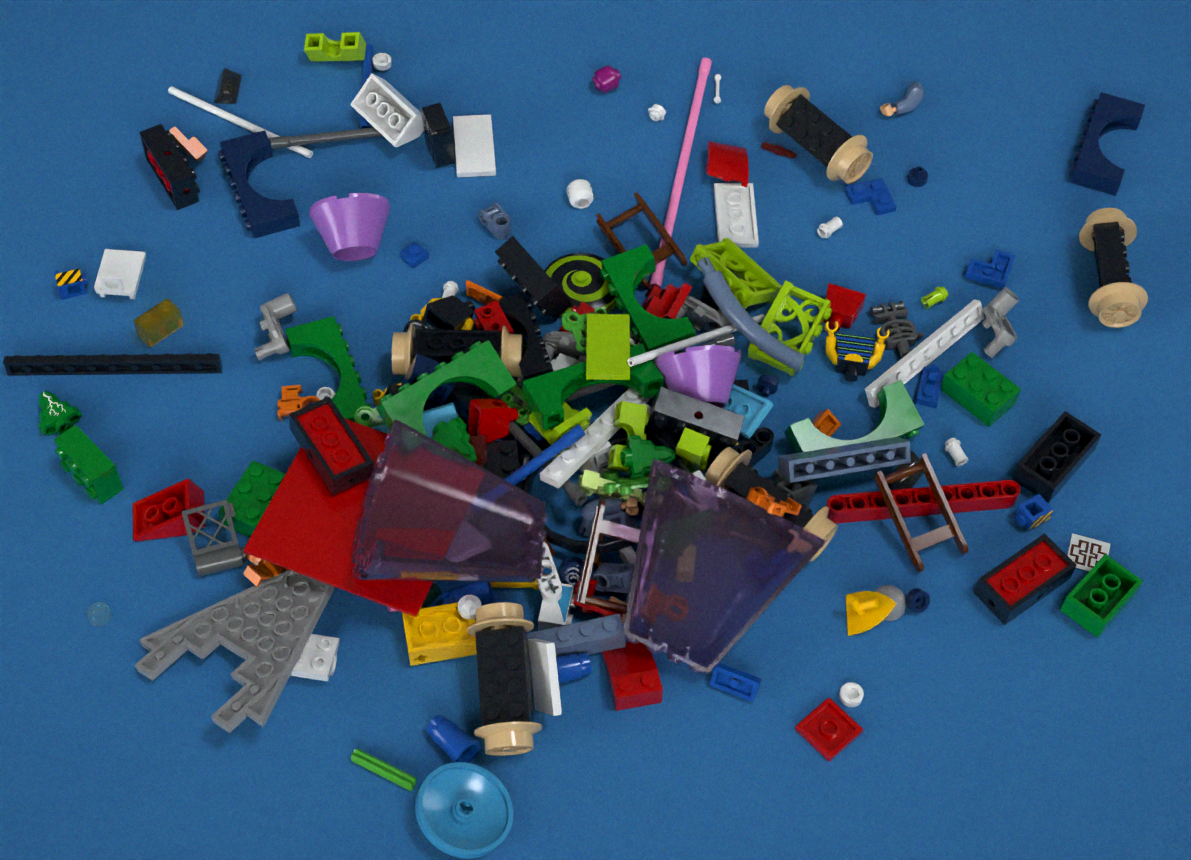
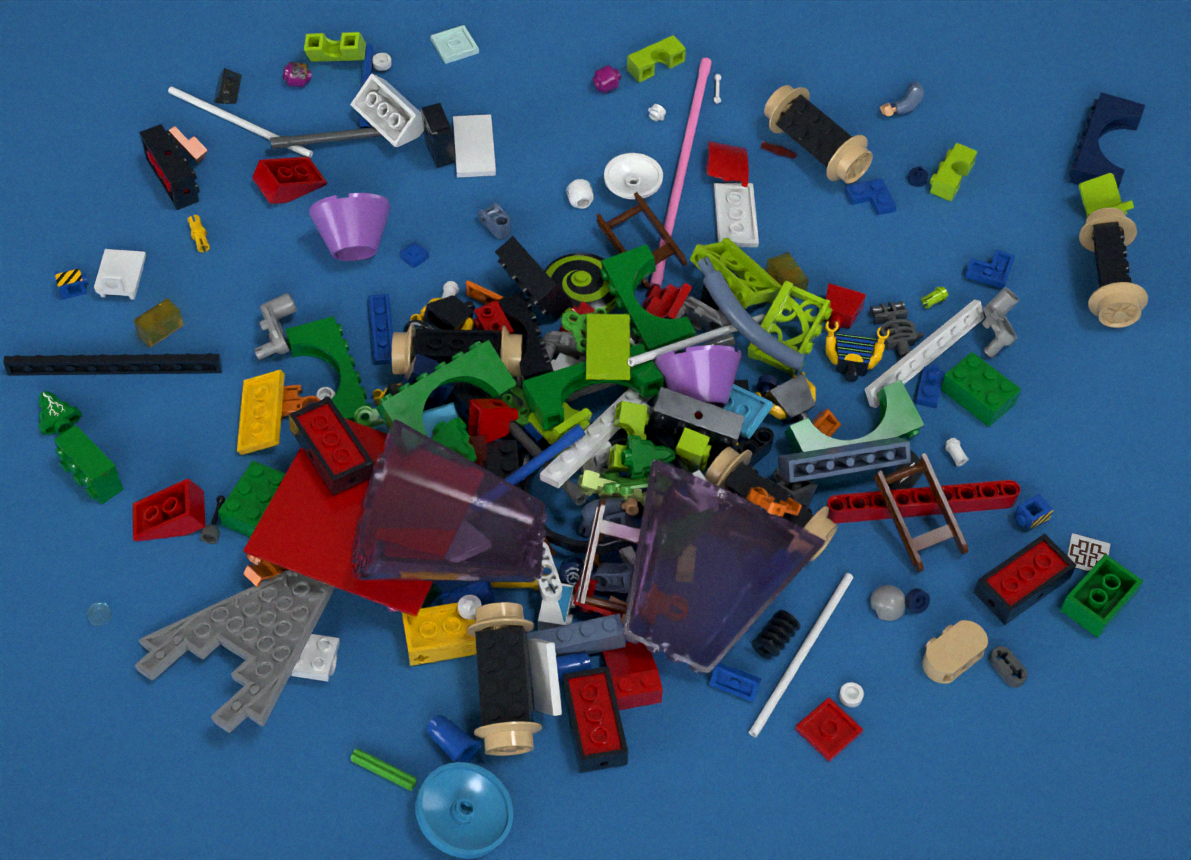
dark grey piece [181,499,247,577] -> none
dark blue arch [218,130,300,239] -> none
white pin [817,217,843,238] -> none
yellow shield [846,591,897,636] -> none
black brick [1012,411,1102,503] -> none
none -> yellow pin [188,215,210,253]
none -> dark grey hinge [200,495,225,544]
none -> yellow plate [237,369,285,455]
none -> red slope [252,157,327,204]
none -> magenta head [283,62,311,88]
none -> blue tile [368,294,393,365]
none -> light aqua tile [430,25,479,64]
none -> brick [562,666,628,773]
none -> white dish [604,153,663,199]
none -> lime arch [627,35,686,83]
none -> white piece [749,573,853,737]
none -> black piece [752,610,801,660]
none -> torso [755,372,816,423]
none -> clear yellow brick [765,252,809,298]
none -> tan brick [922,620,988,684]
none -> lime arch [929,143,978,202]
none -> dark grey beam [989,646,1028,688]
none -> lime bracket [1078,173,1134,217]

